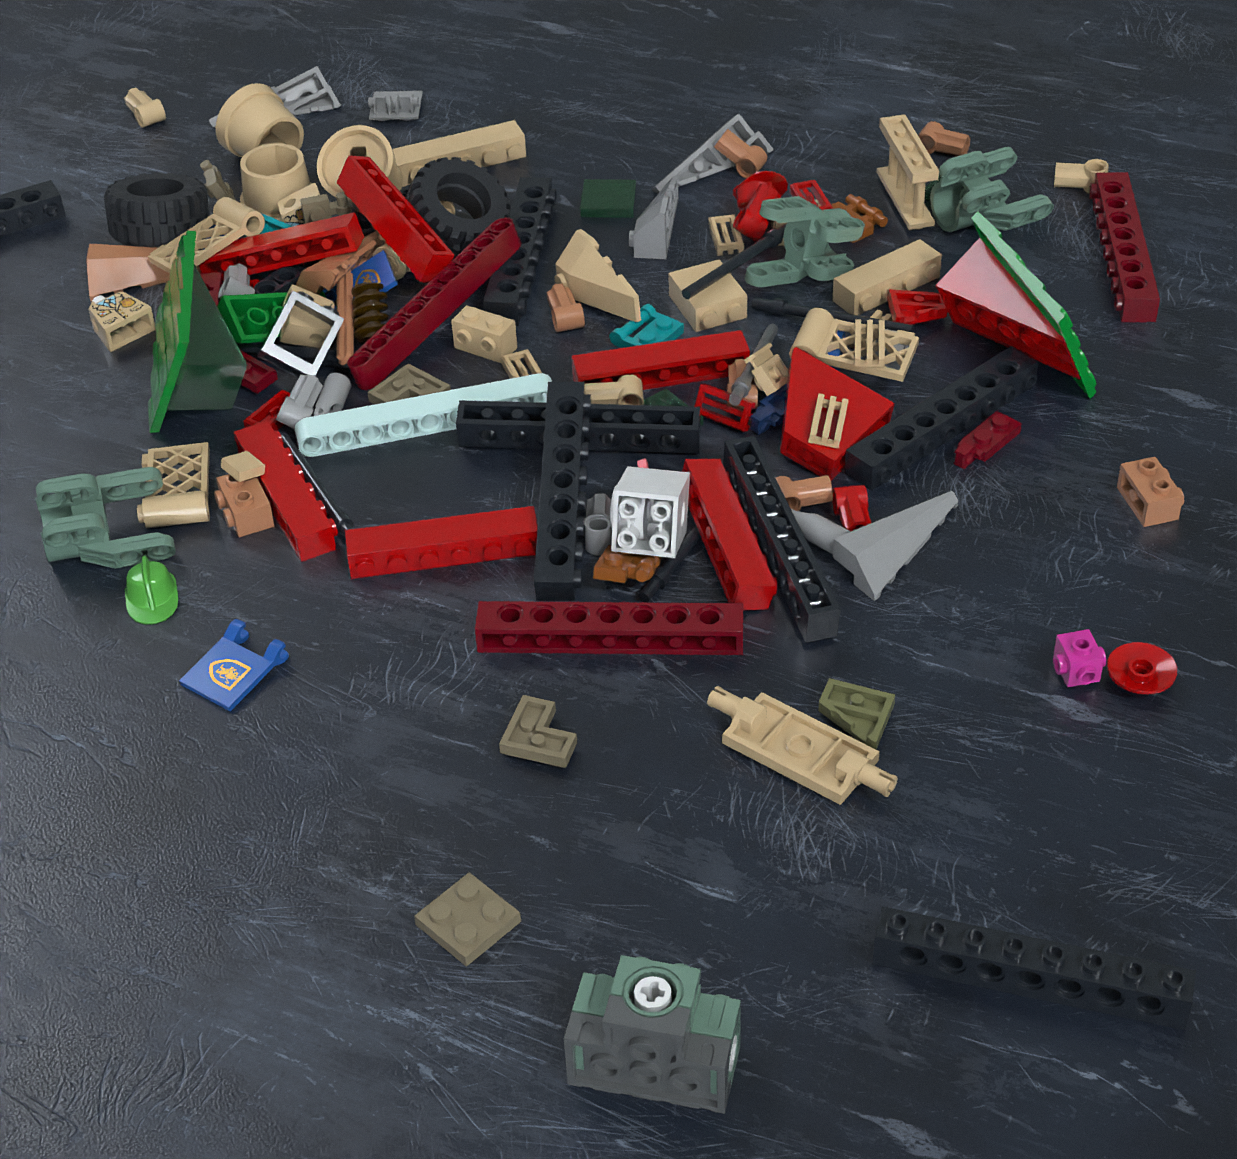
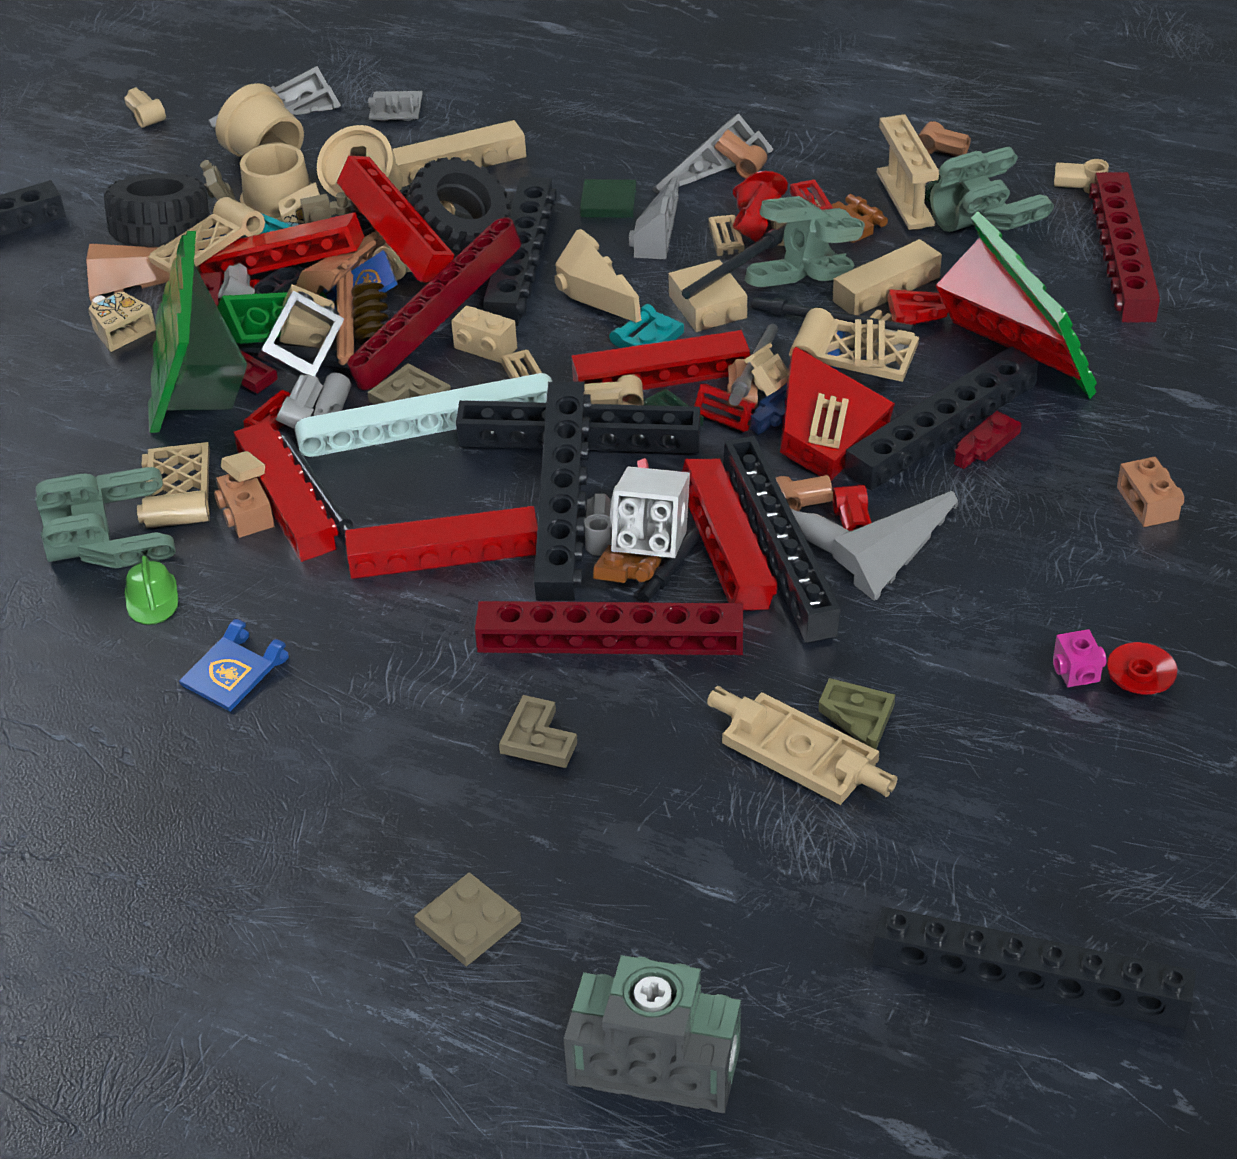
nougat piece [547,283,585,332] -> none

